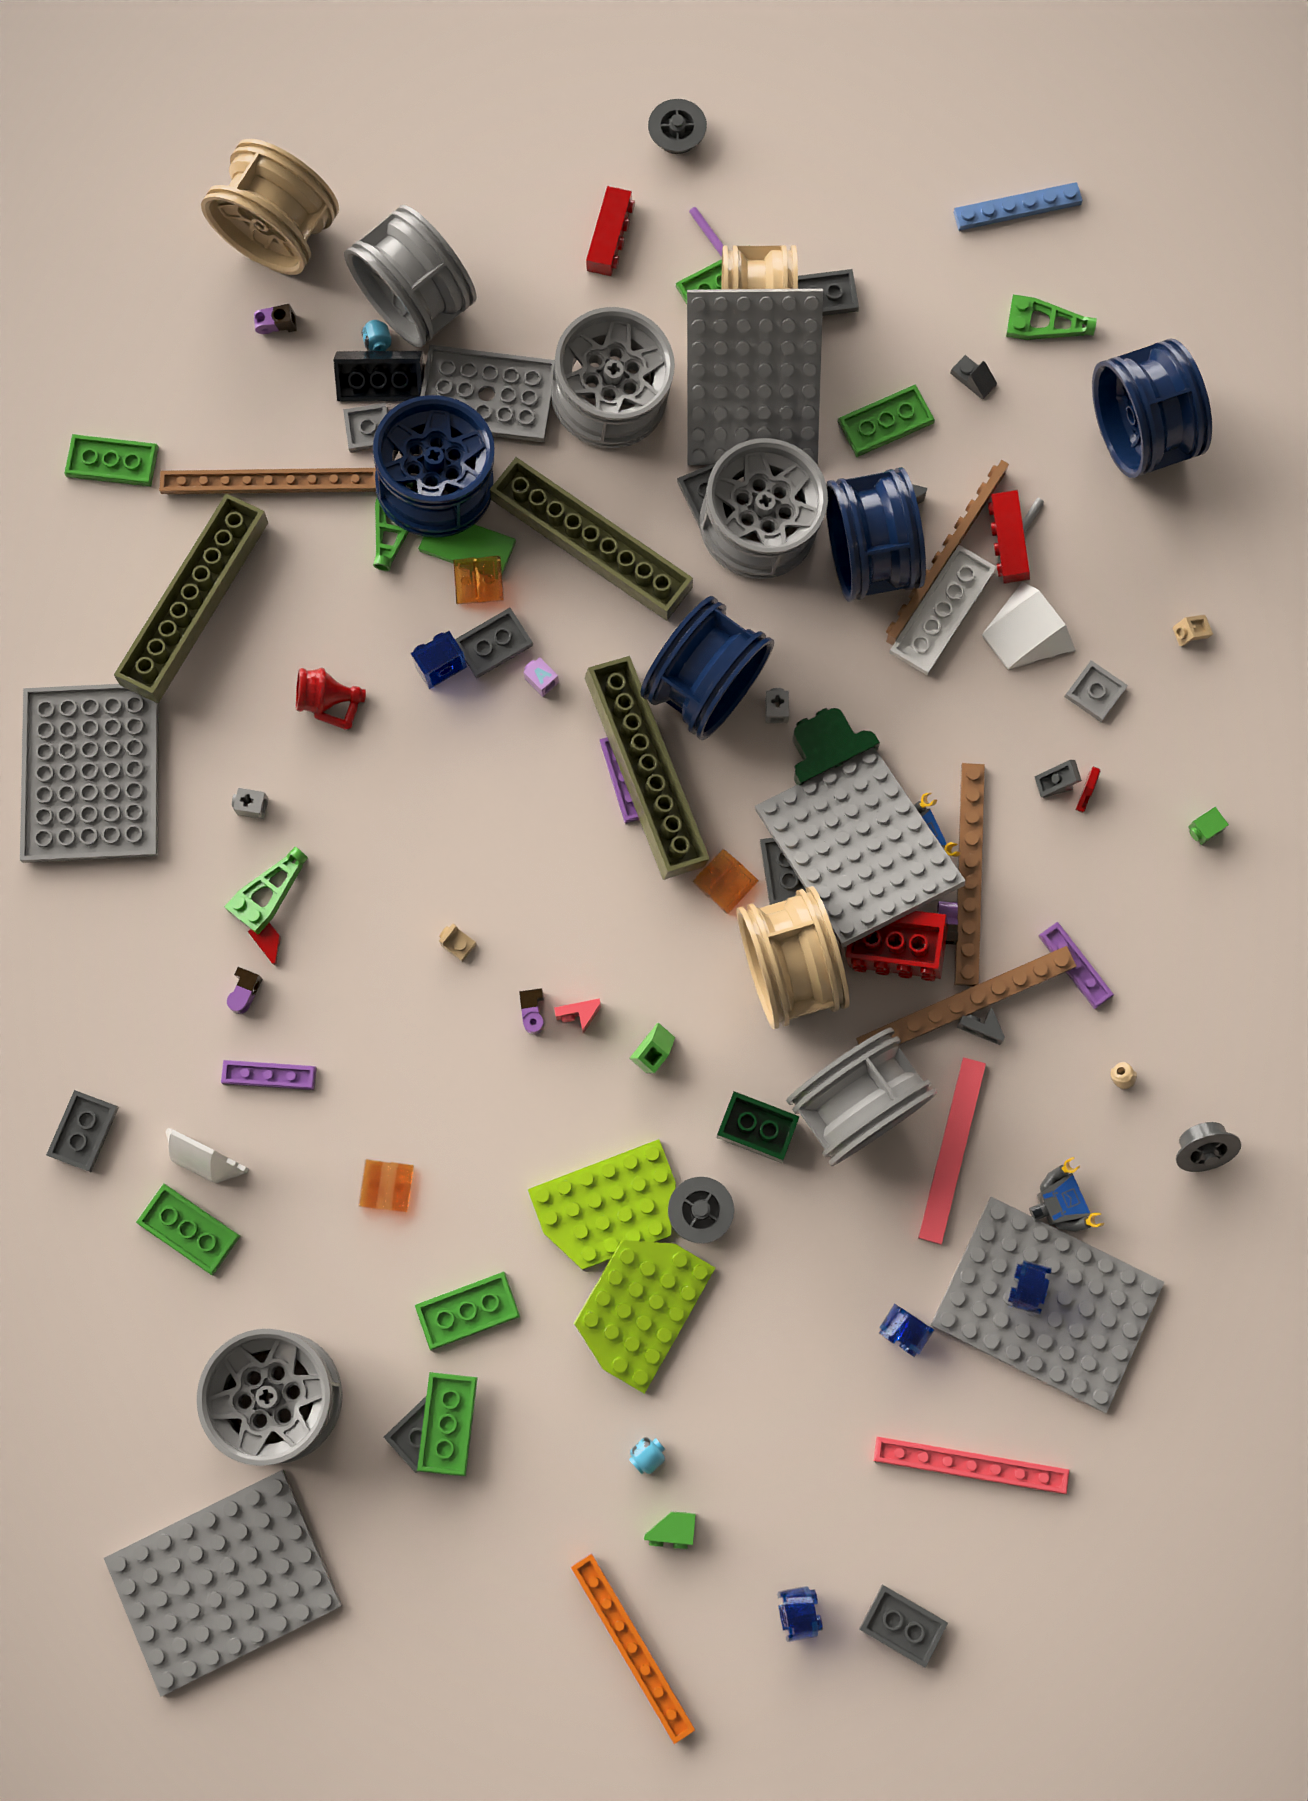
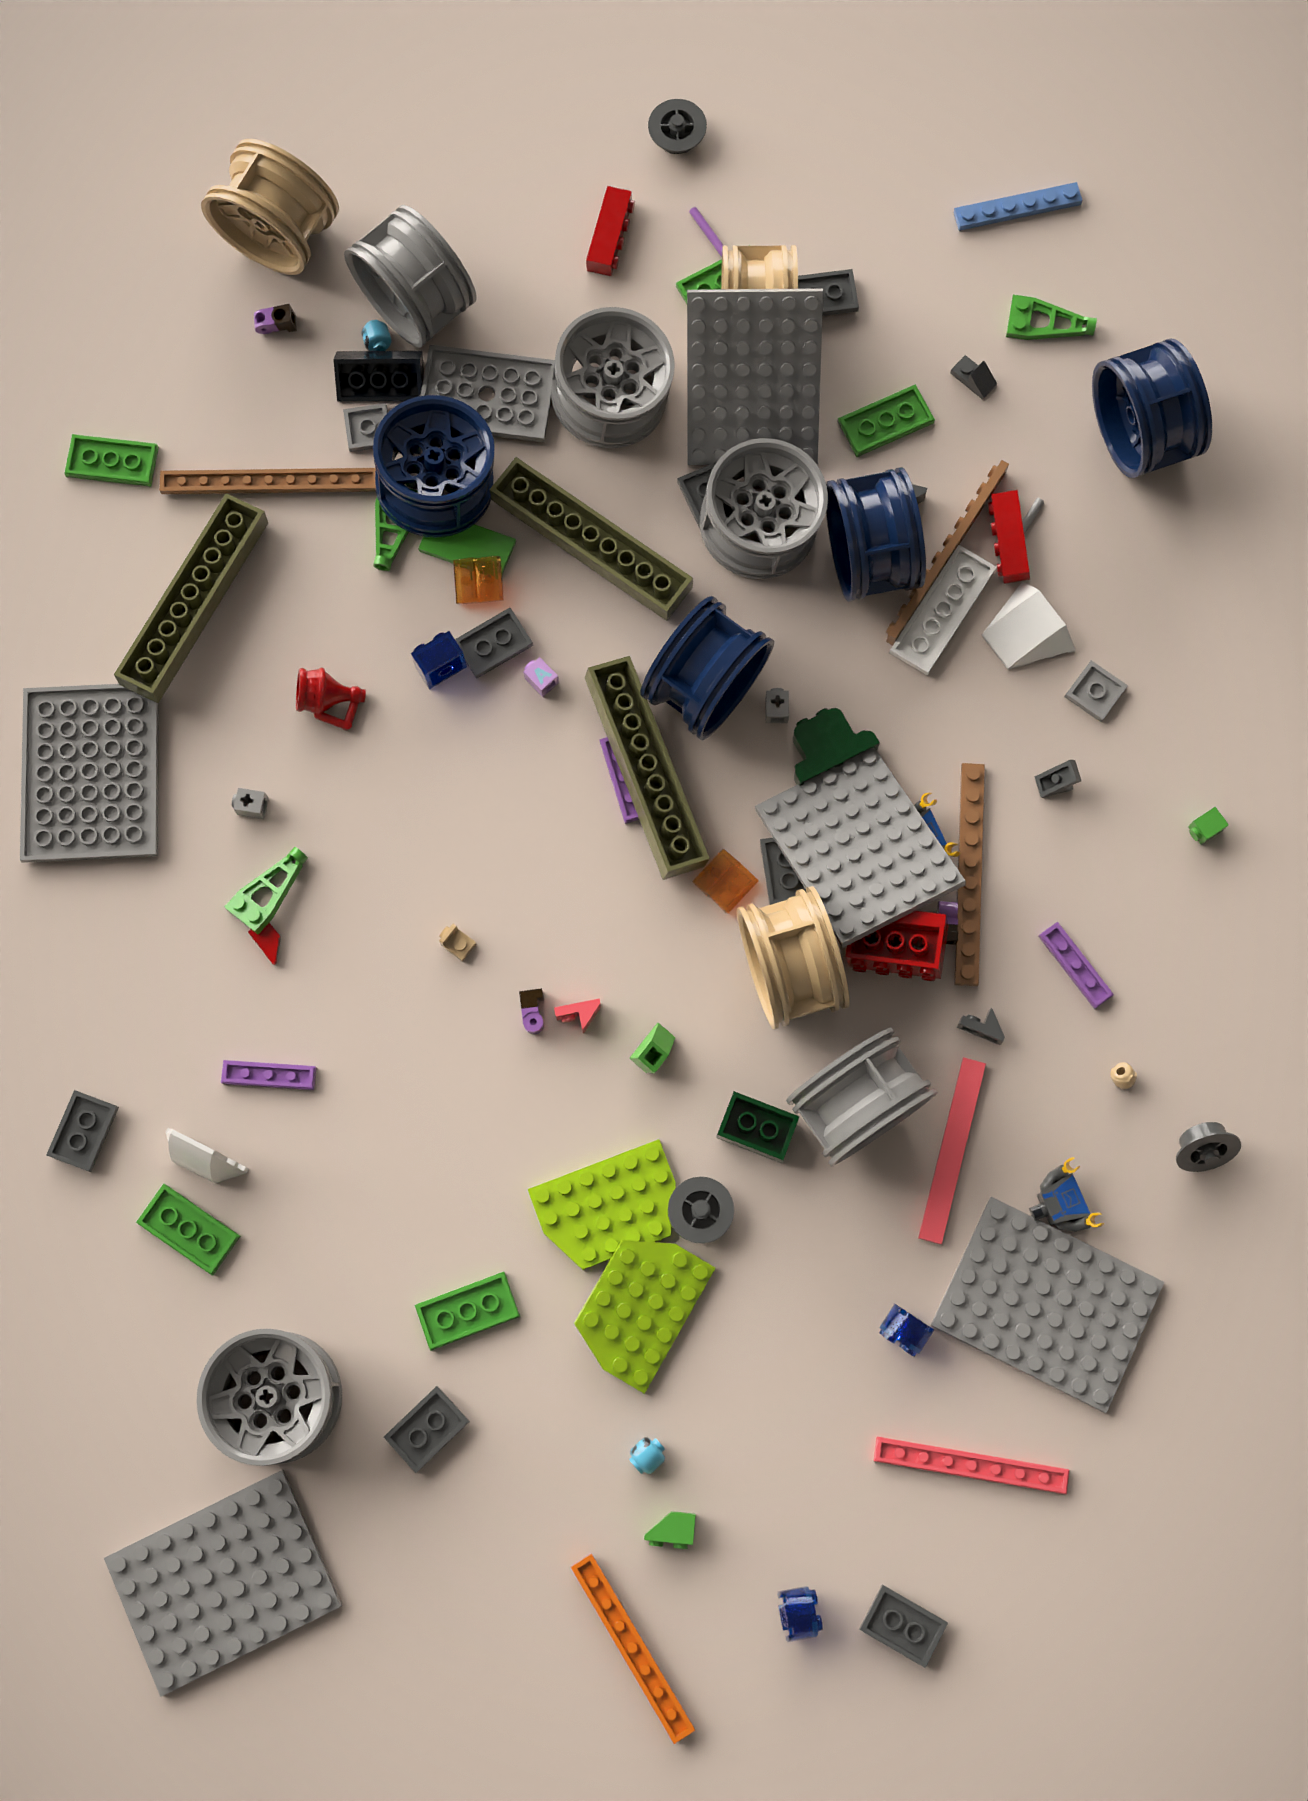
leg [227,967,262,1014] -> none
clear orange slope [358,1159,414,1212] -> none
bright green tile [417,1372,478,1476] -> none
medium nougat plate [856,946,1077,1046] -> none
clear blue brick [1008,1260,1052,1315] -> none
red tile [1075,766,1101,813] -> none
tan bracket [1173,615,1213,646] -> none

